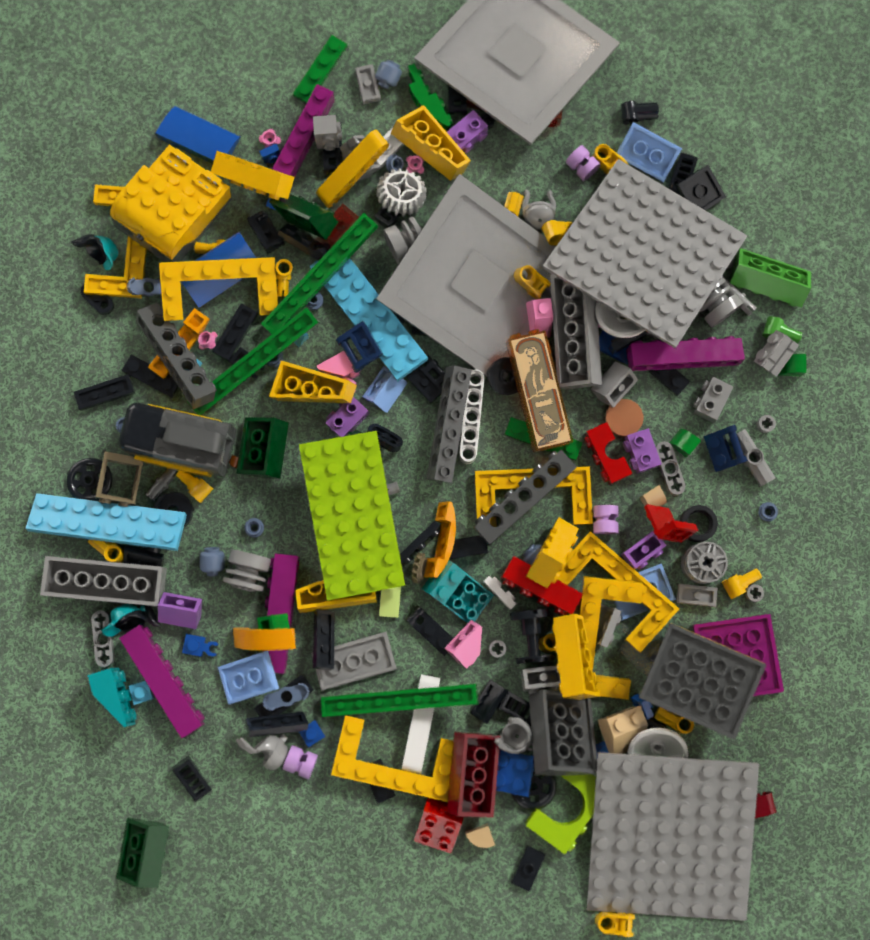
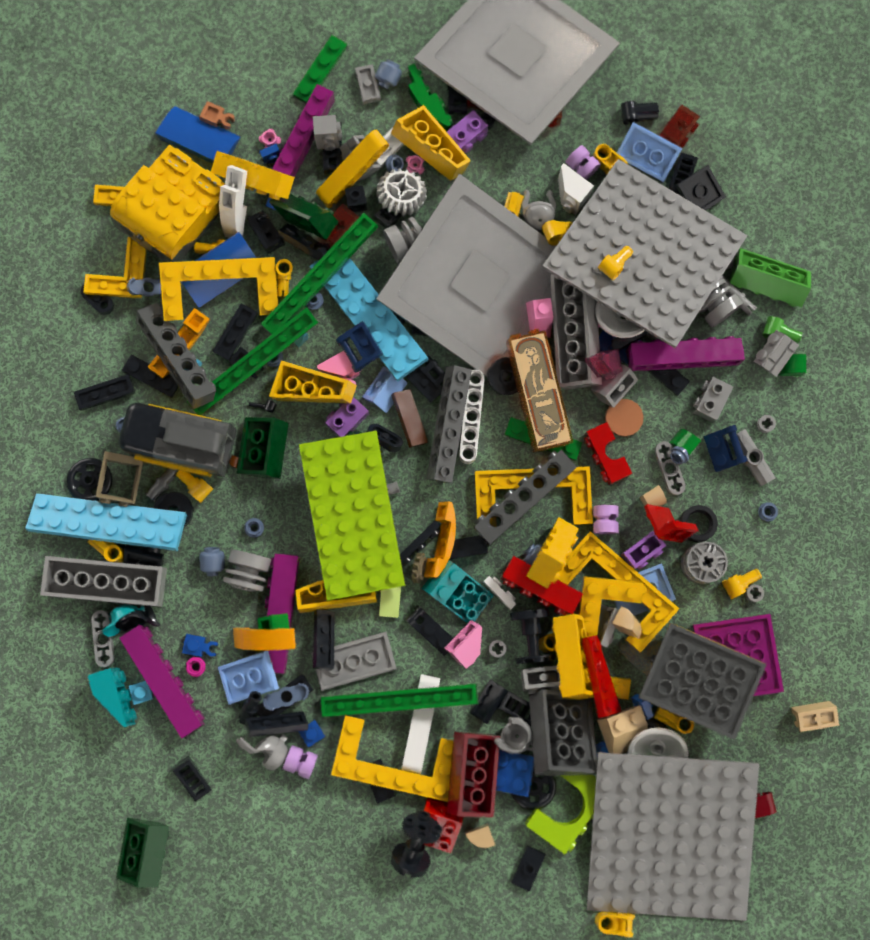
hair [71,234,119,270] -> none
medium lavender brick [158,592,202,629] -> none
bright pink plate [198,331,217,350] -> none
yellow piece [514,265,551,300] -> none
medium lavender brick [623,428,662,474] -> none
light grey plate [676,584,718,607] -> none
none -> dark pink plate [186,657,206,677]
none -> nougat plate [199,101,235,130]
none -> white slope [219,165,247,238]
none -> black pin [238,691,262,725]
none -> black hand [249,400,277,413]
none -> black brick [345,185,368,214]
none -> black piece [390,810,443,878]
none -> reddish brown tile [391,389,428,448]
none -> white slope [558,163,594,215]
none -> red wing [582,635,622,718]
none -> clear pink slope [585,349,622,380]
none -> yellow pin [598,246,633,280]
none -> tan brick [612,606,641,639]
none -> clear red brick [660,104,700,148]
none -> sand blue plate [670,446,689,465]
none -> tan hinge [791,701,839,732]

